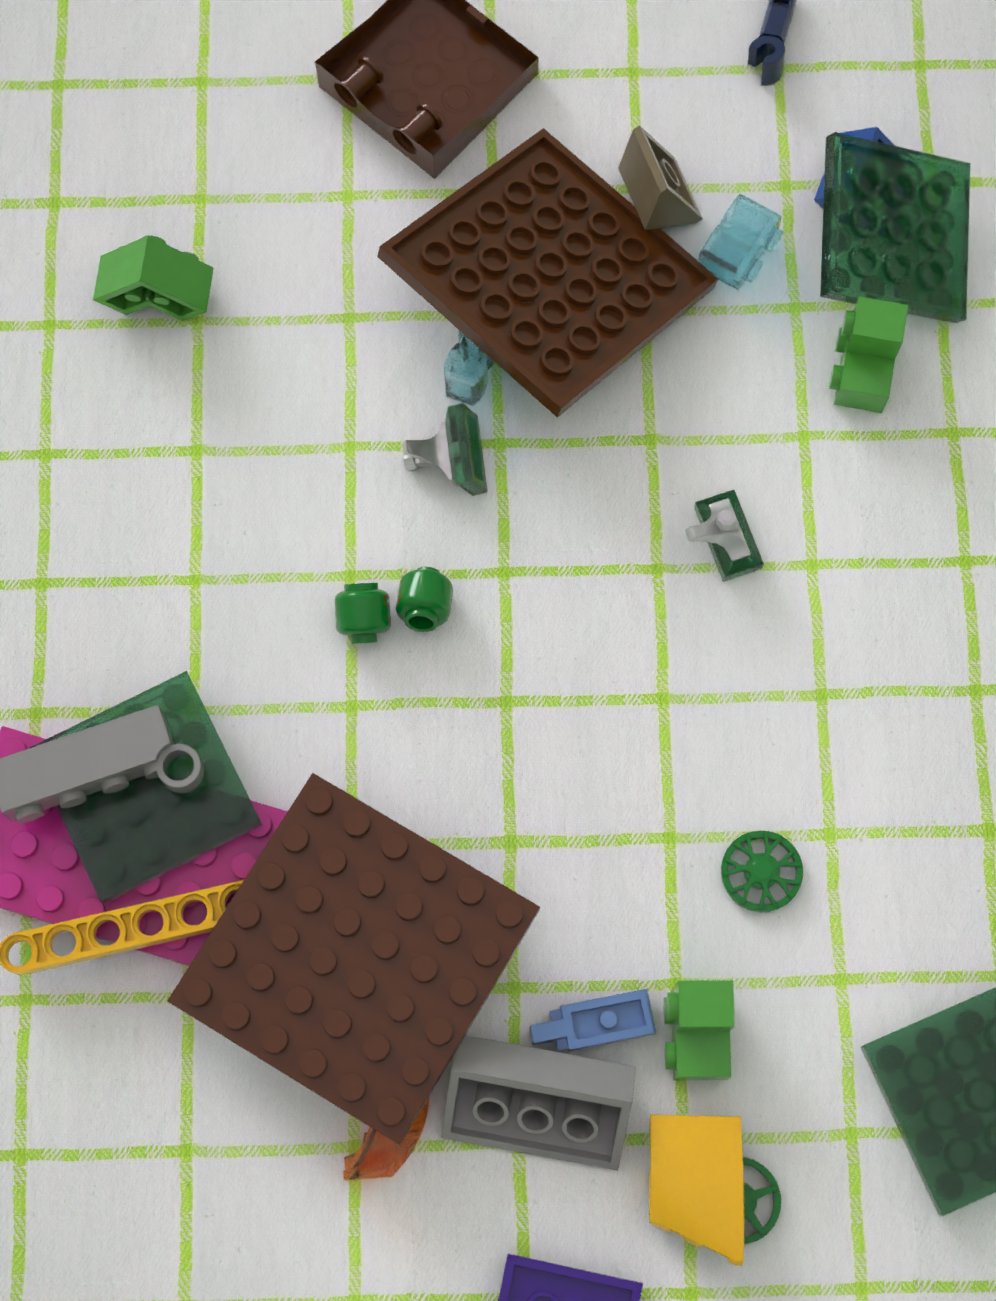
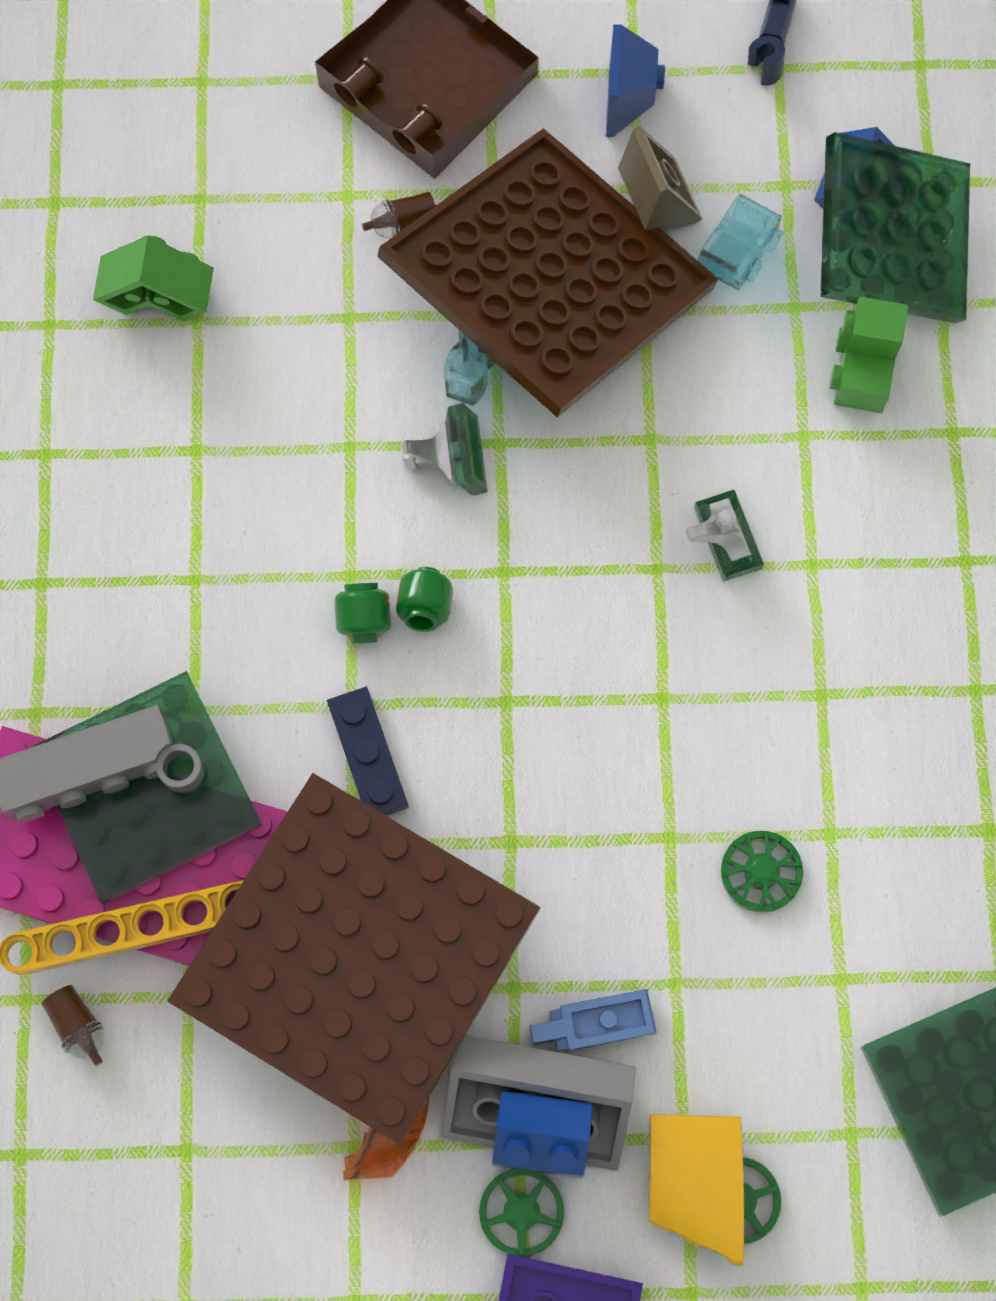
bright green brick [663,980,735,1080] -> none
none -> reddish brown piece [42,985,104,1066]
none -> dark blue plate [327,686,409,816]
none -> piece [362,191,436,239]
none -> green wheel [479,1169,564,1256]
none -> blue slope [492,1091,593,1179]
none -> blue slope [605,24,665,137]

